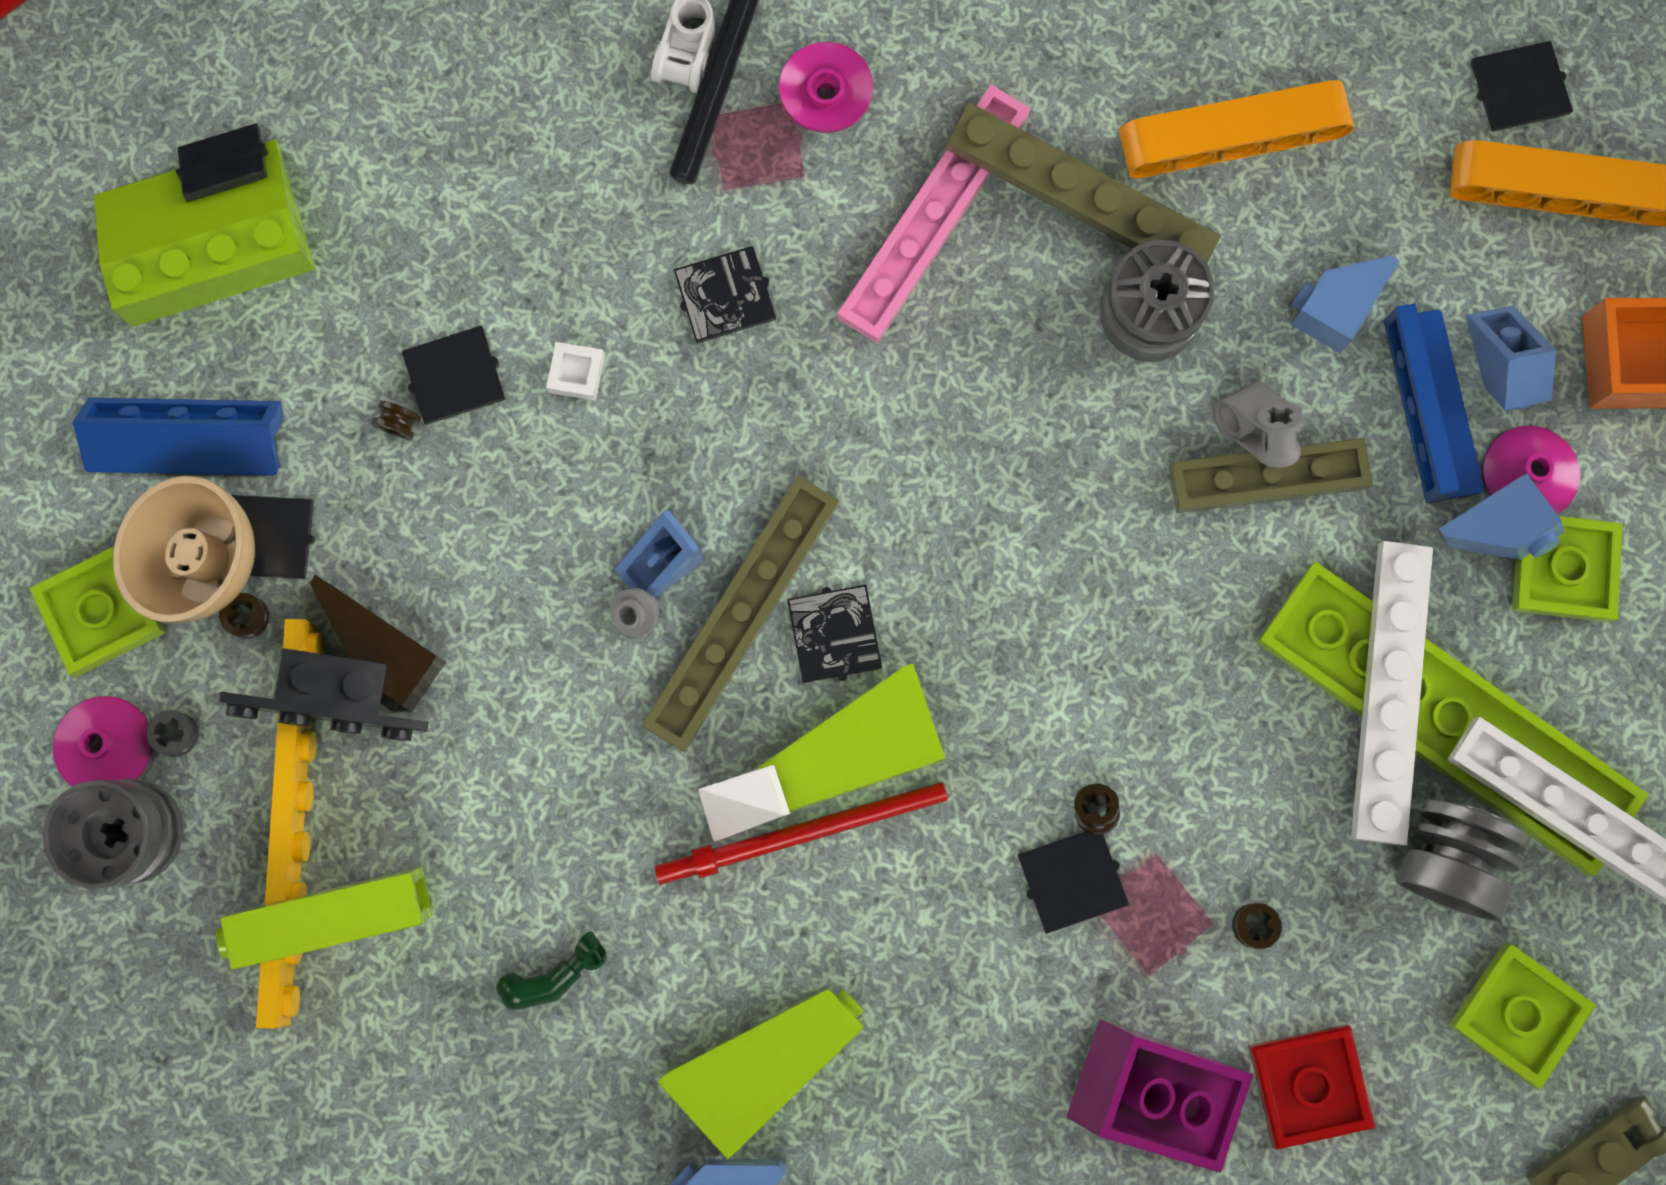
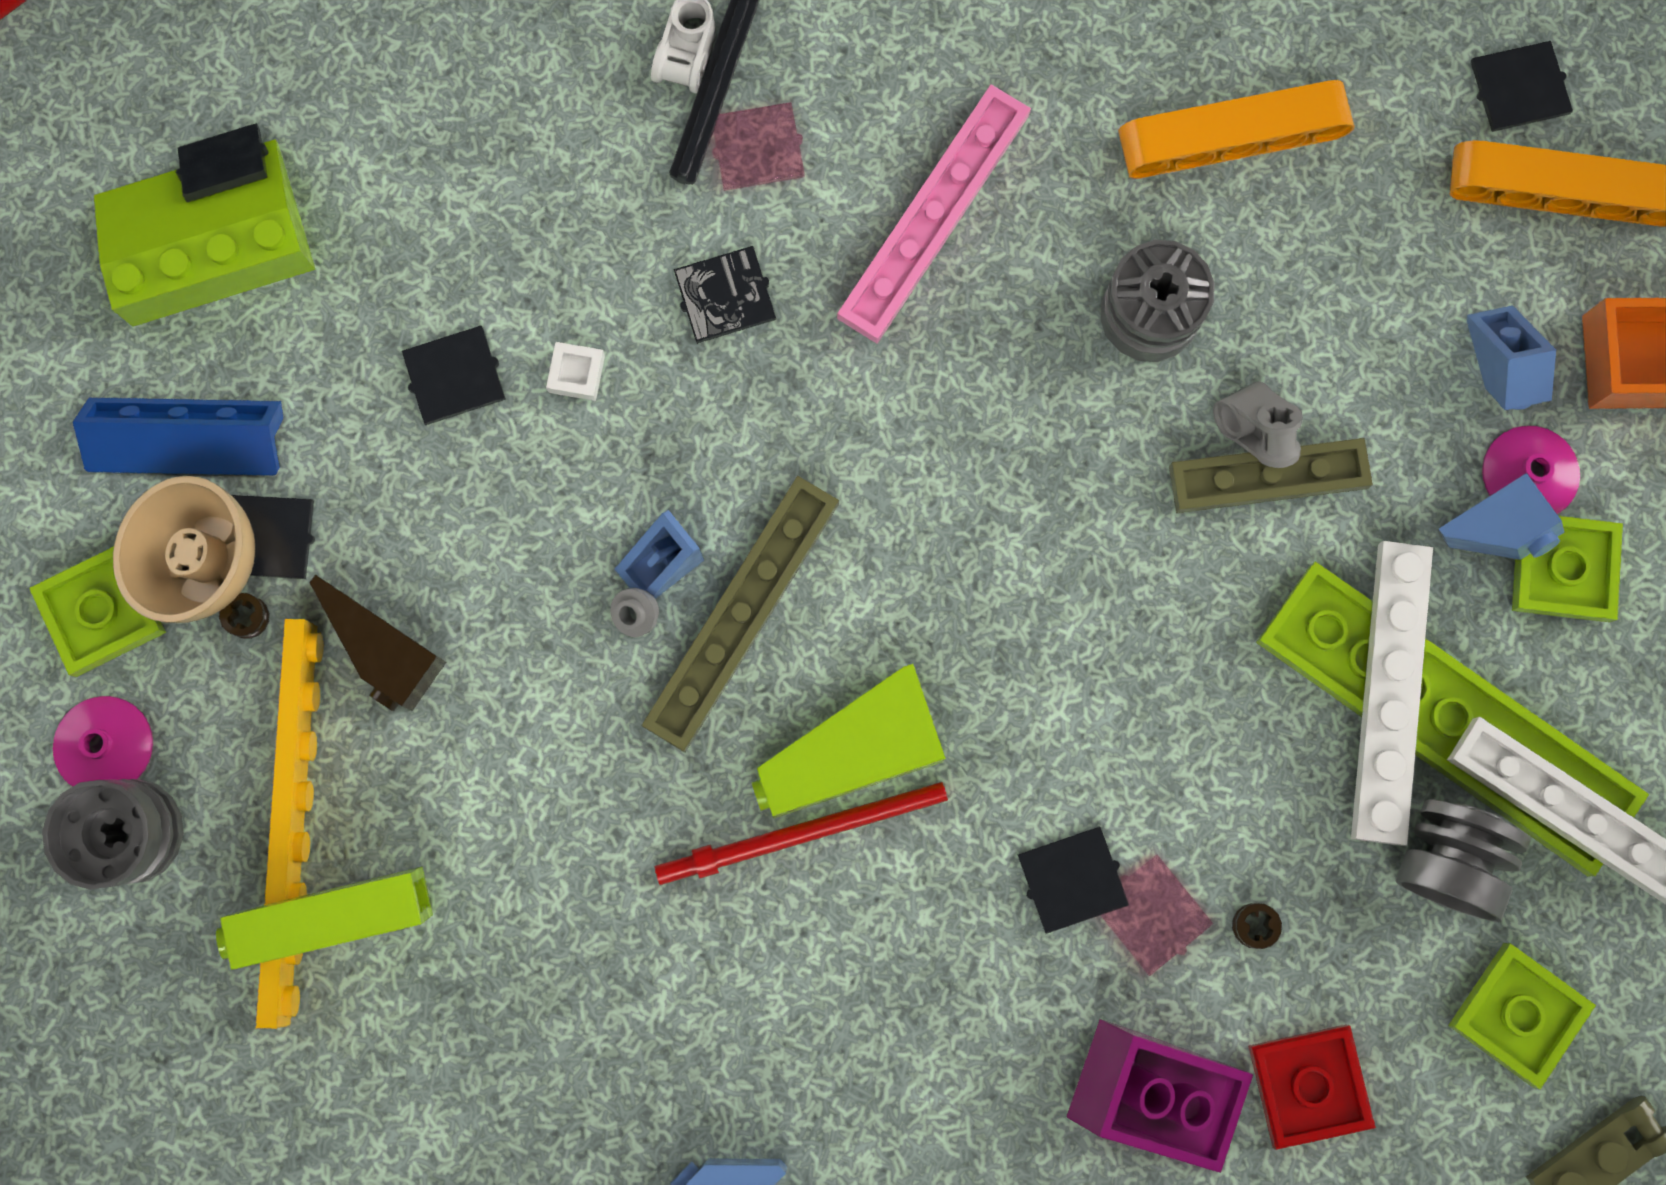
dark grey bush [147,710,199,756] -> none
black bracket [215,648,429,741] -> none
dark brown bush [371,400,421,440] -> none
dark green arm [496,931,606,1010] -> none
lime slope [657,987,864,1160] -> none
white slope [698,765,790,842] -> none
dark pink dish [779,42,873,133] -> none
piece [787,585,882,684] -> none
olive plate [944,101,1221,264] -> none
dark brown bush [1074,784,1120,835] -> none
medium blue slope [1290,256,1400,353] -> none
blue panel [1383,303,1484,504] -> none

